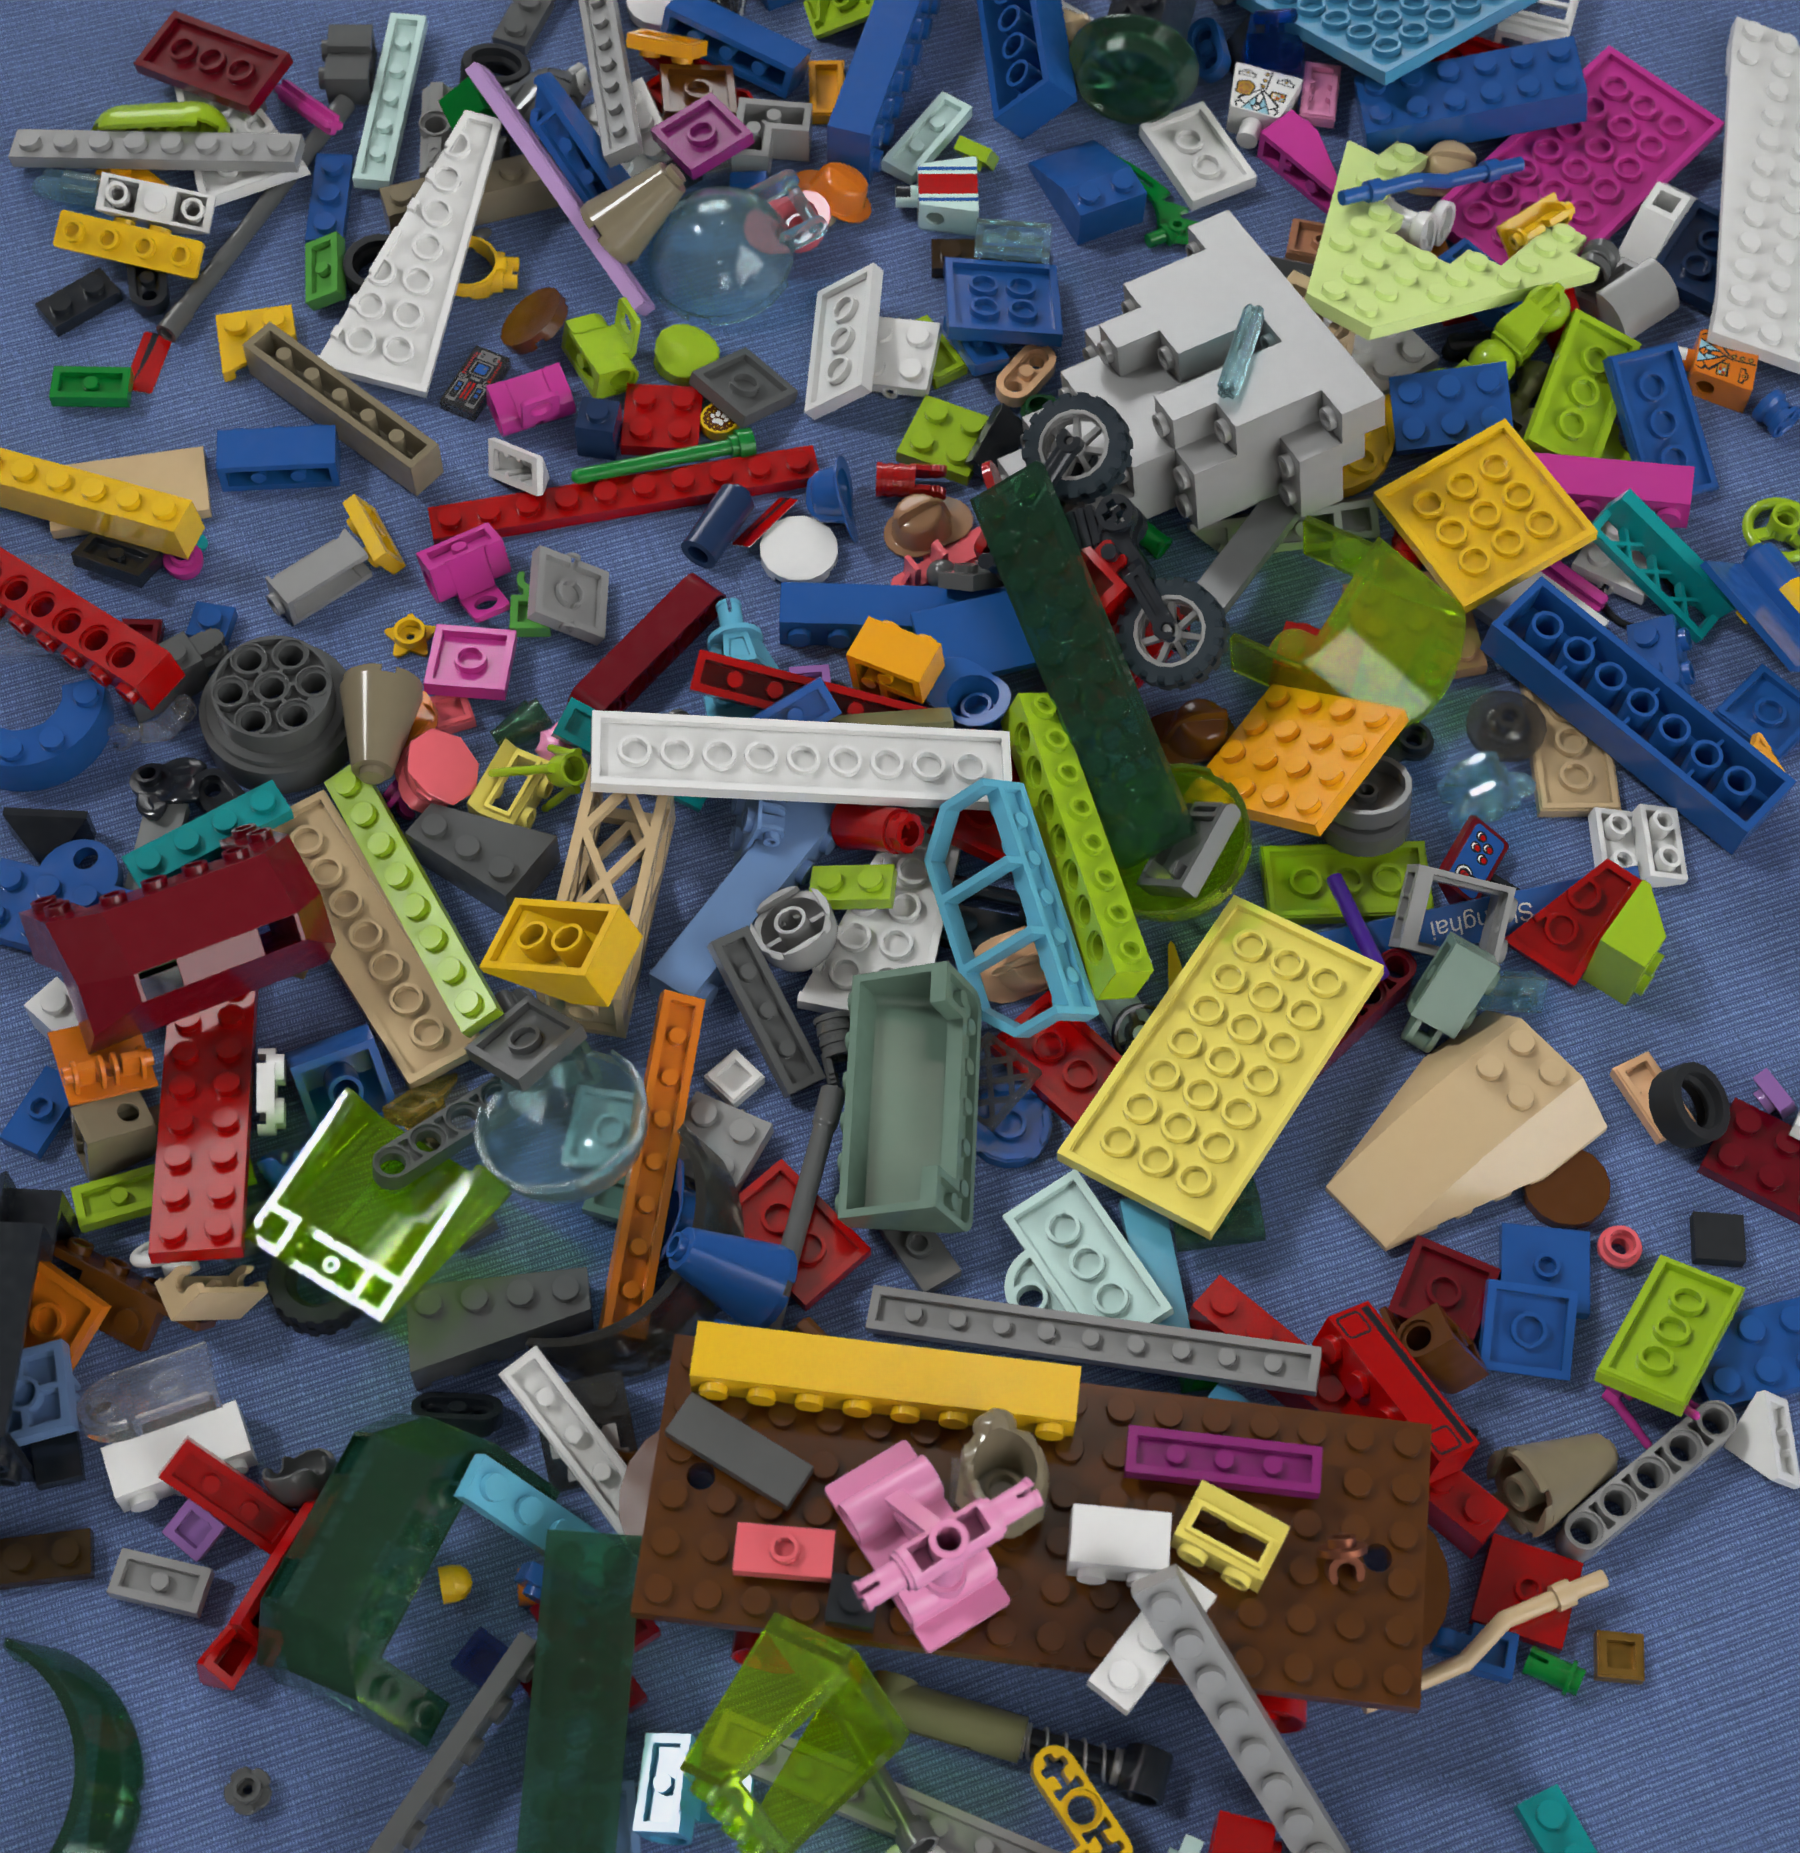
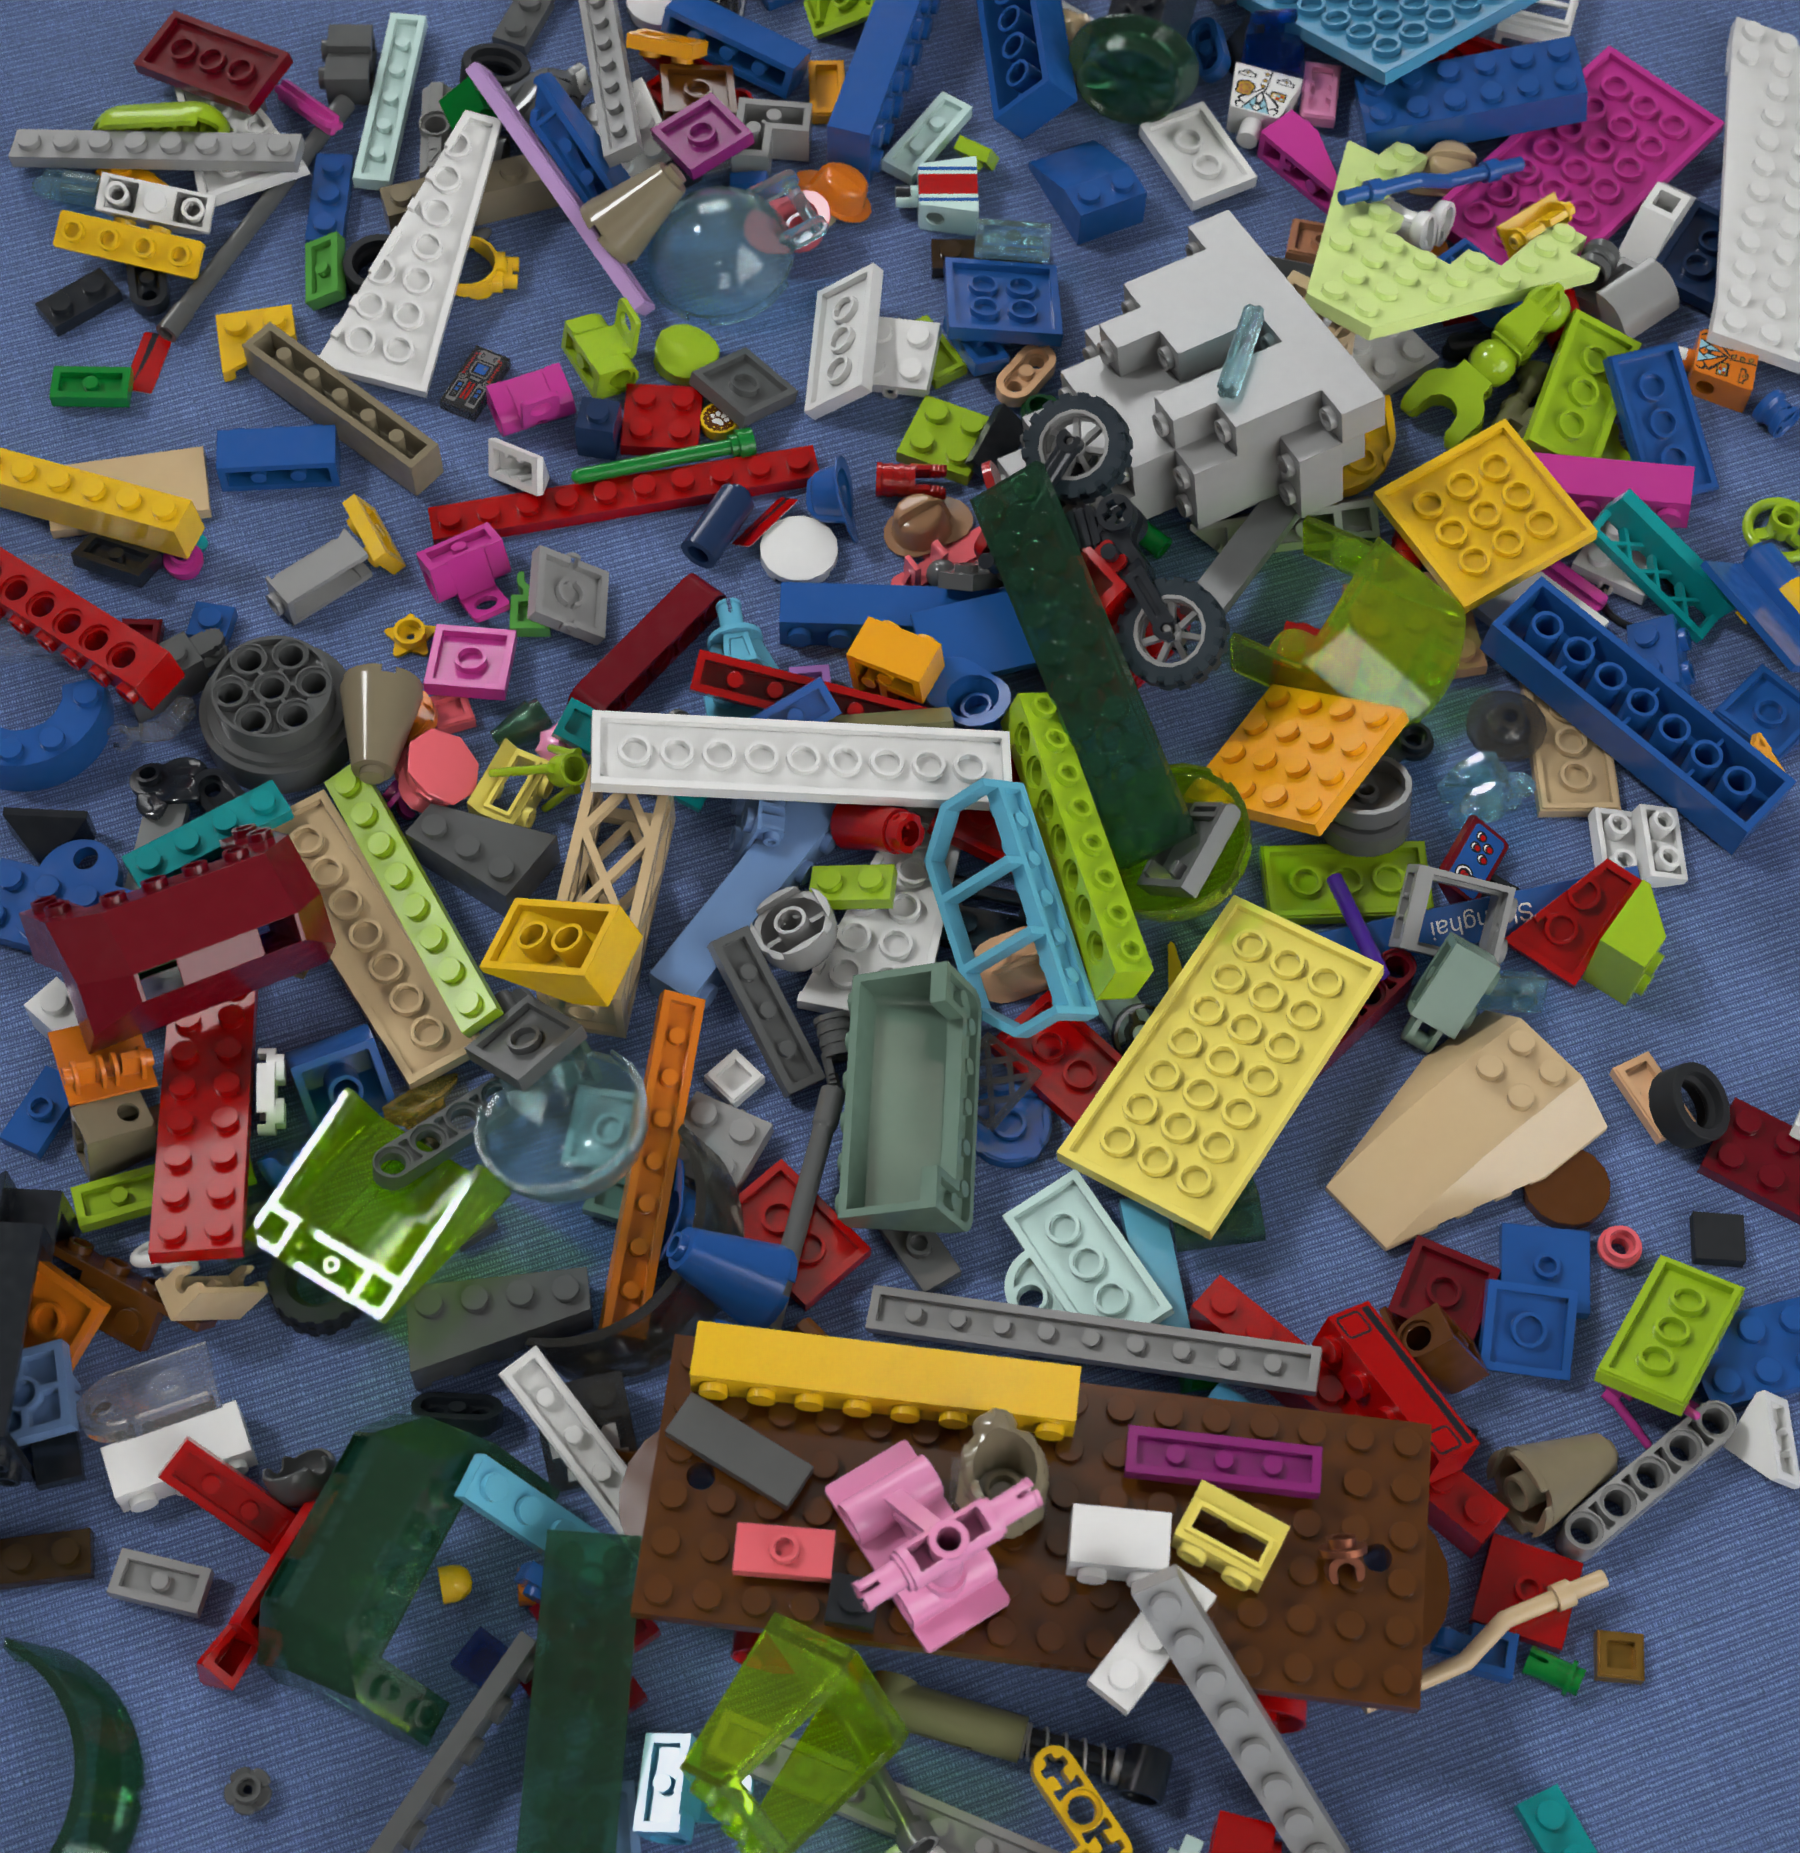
medium lavender plate [162,1498,229,1562] -> none
reddish brown tile [501,287,568,355] -> none
green piece [1114,154,1197,249] -> none
reddish brown piece [1140,698,1236,767] -> none
blue plate [1389,361,1513,456] -> none
medium lavender plate [1753,1068,1797,1119] -> none

